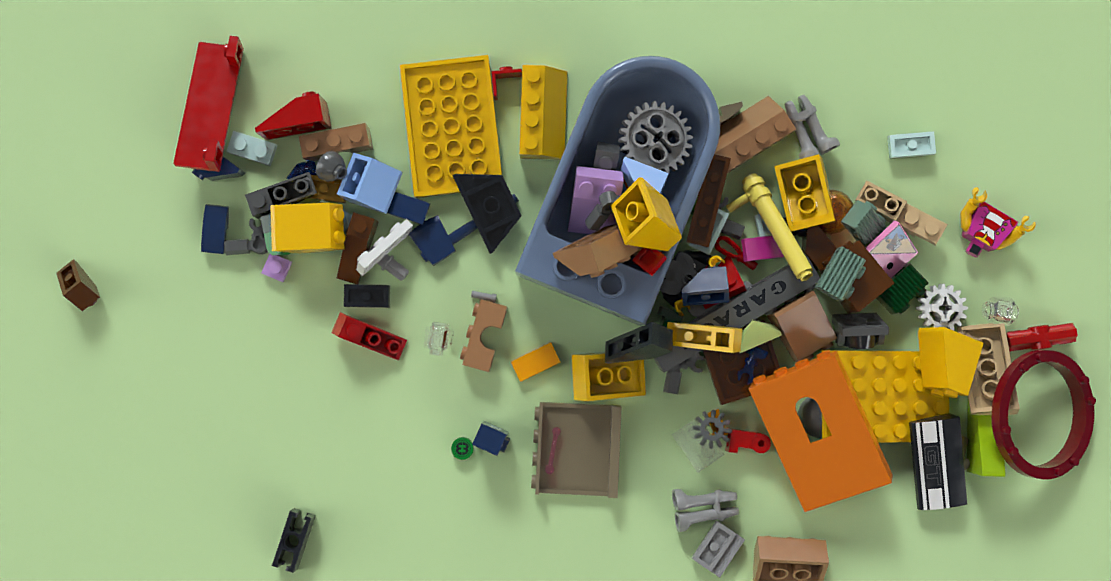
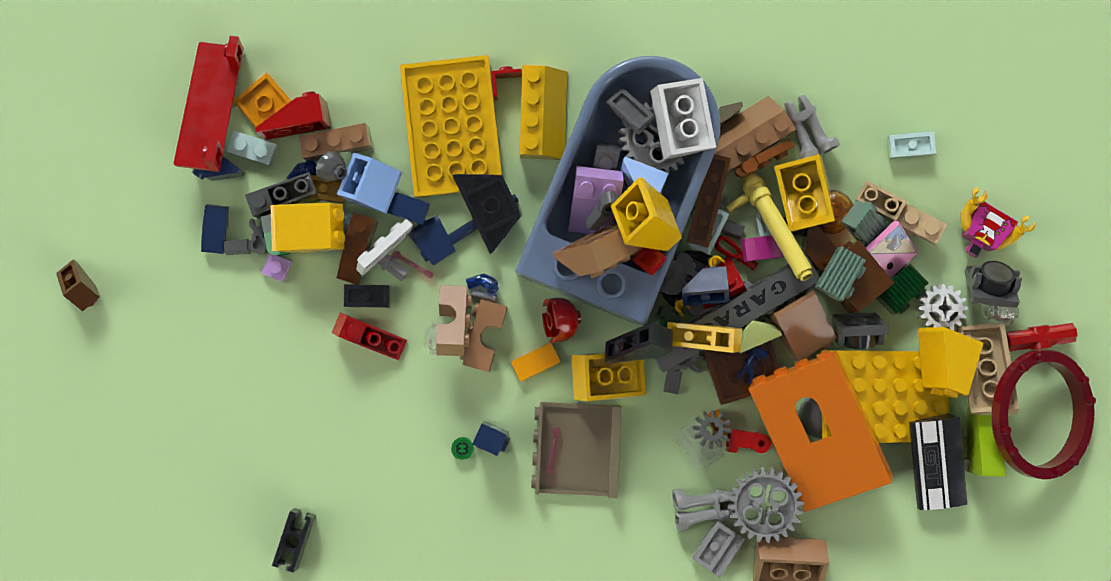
none -> light orange tile [233,72,291,127]
none -> clear pink hinge [392,251,434,279]
none -> arch [436,285,472,356]
none -> clear blue arm [466,273,499,294]
none -> red cylinder [542,298,581,343]
none -> dark grey tile [606,87,655,135]
none -> white slope [650,78,716,159]
none -> light grey gear [728,467,804,543]
none -> dark orange hinge [734,139,794,179]
none -> piece [965,261,1022,308]

